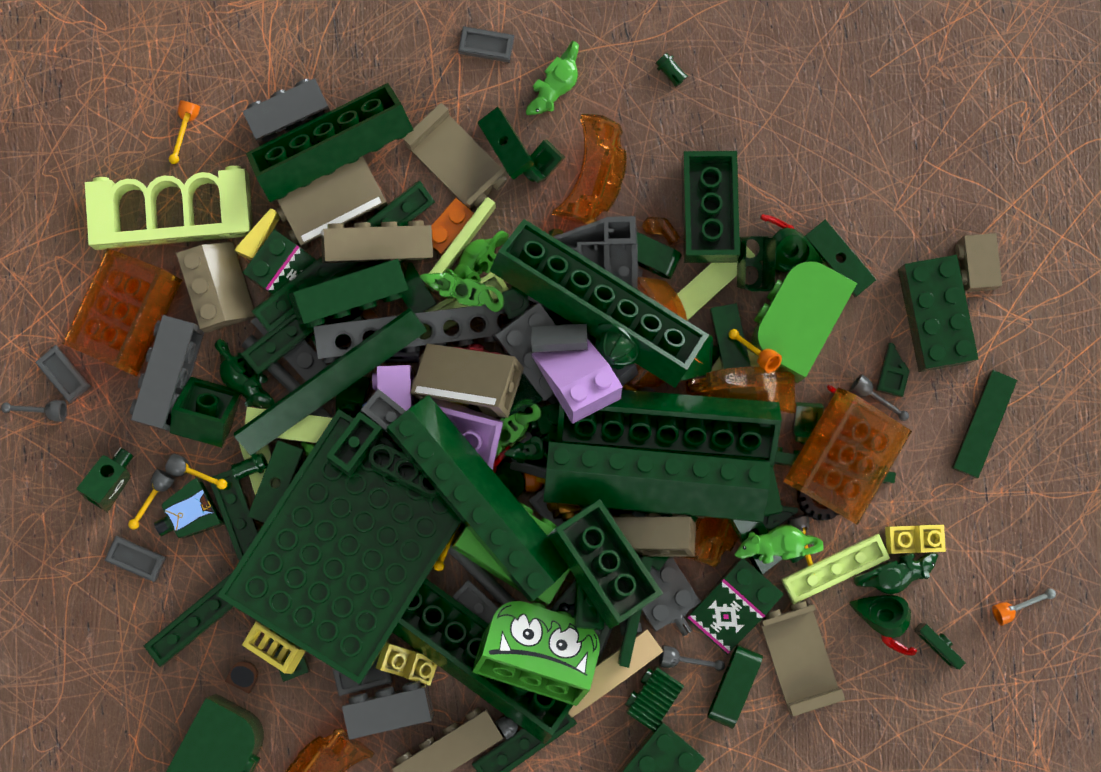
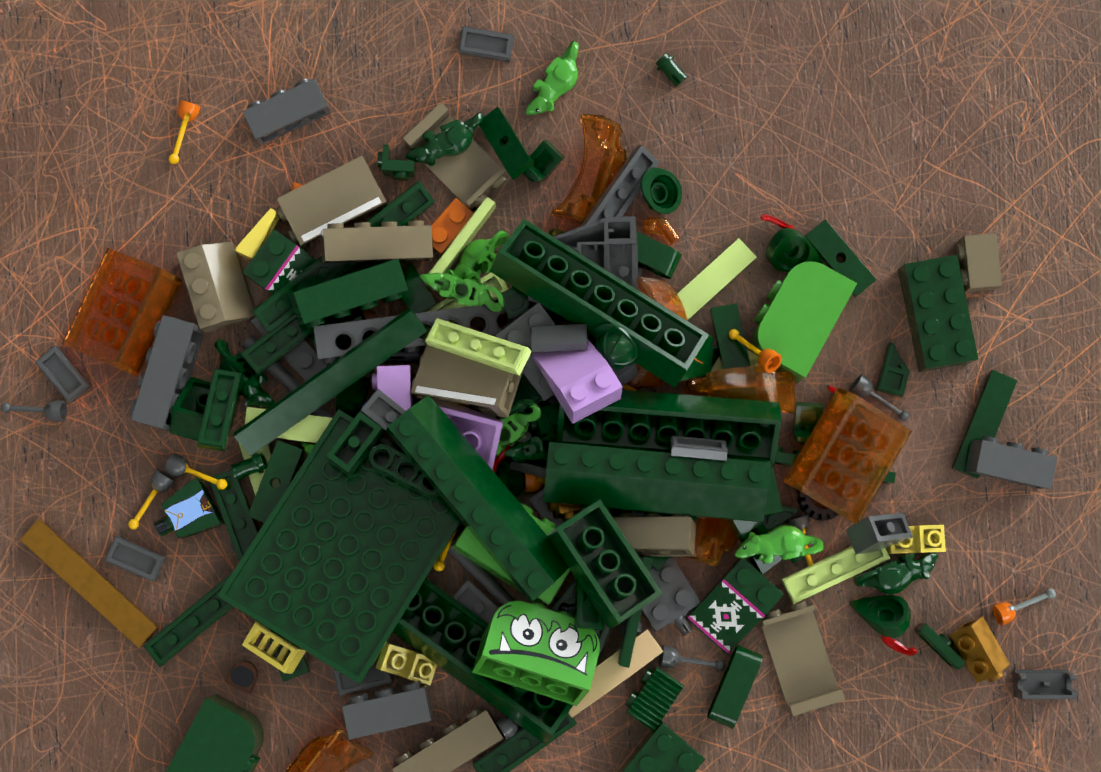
dark green torso [76,447,134,513] -> none
yellowish green fence [85,166,253,250] -> none
dark green brick [246,83,414,202] -> none
dark green brick [681,151,740,263] -> none
dark green piece [737,236,776,291] -> none
none -> pearl gold tile [20,519,159,648]
none -> dark green tile [197,369,242,452]
none -> dark green bracket [377,144,416,181]
none -> dark green animal [406,112,484,166]
none -> yellowish green tile [425,318,532,376]
none -> dark grey plate [580,145,659,227]
none -> dark green piece [640,167,682,214]
none -> dark grey tile [670,436,728,461]
none -> dark grey slope [846,512,913,554]
none -> pearl gold brick [950,616,1010,683]
none -> dark grey brick [965,436,1058,489]
none -> dark grey hinge [1013,670,1077,699]

